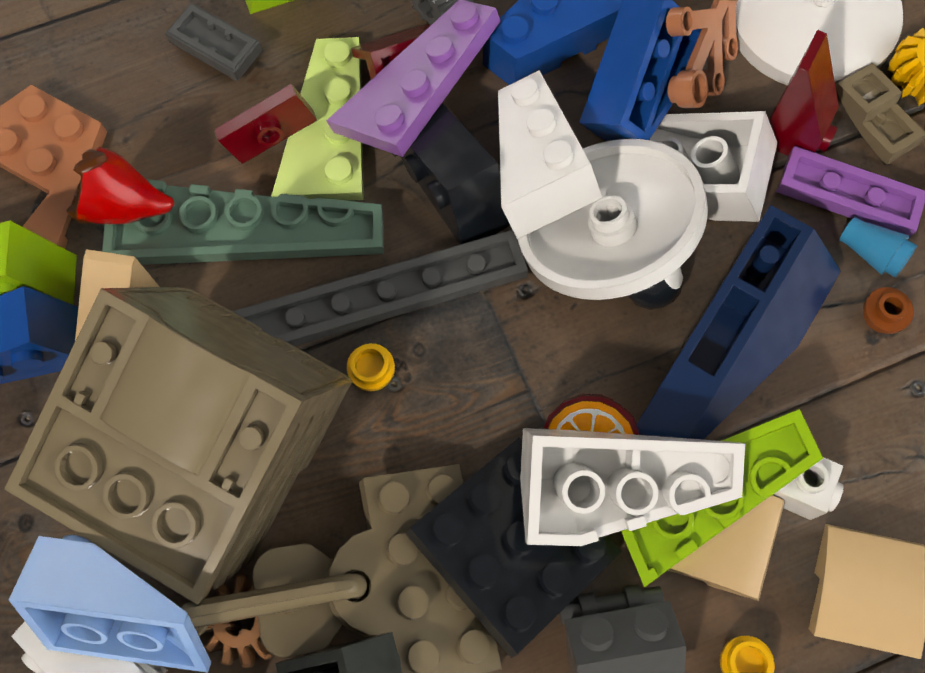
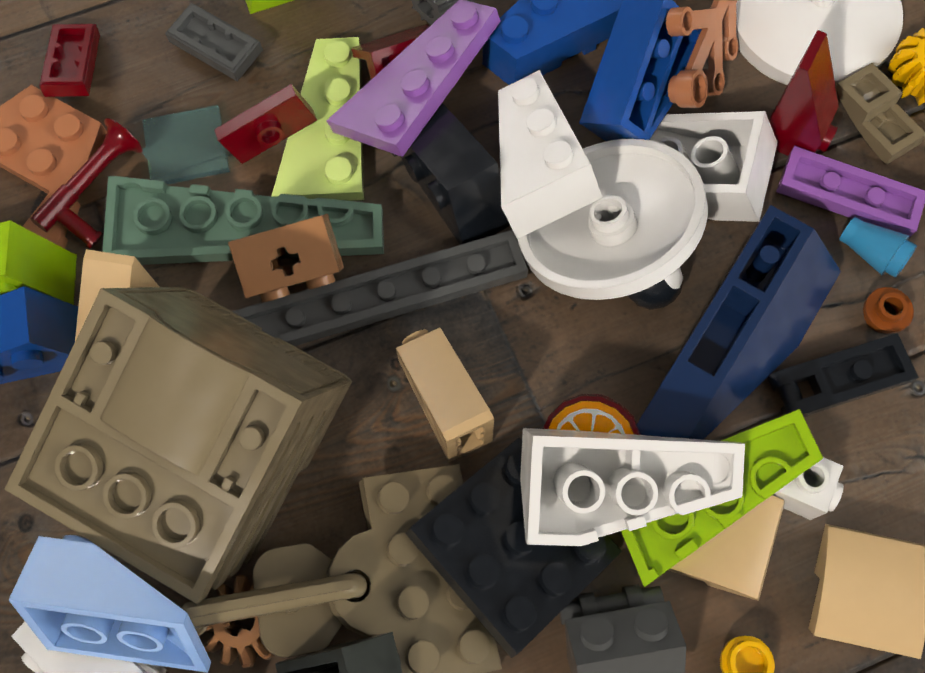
red hat [66,147,174,224] -> none
yellow plate [347,343,395,391] -> none
none -> dark red piece [30,118,143,249]
none -> dark red plate [39,24,100,97]
none -> clear light blue piece [142,105,230,184]
none -> medium nougat brick [228,213,344,303]
none -> tan slope [396,327,494,462]
none -> black plate [767,333,919,418]

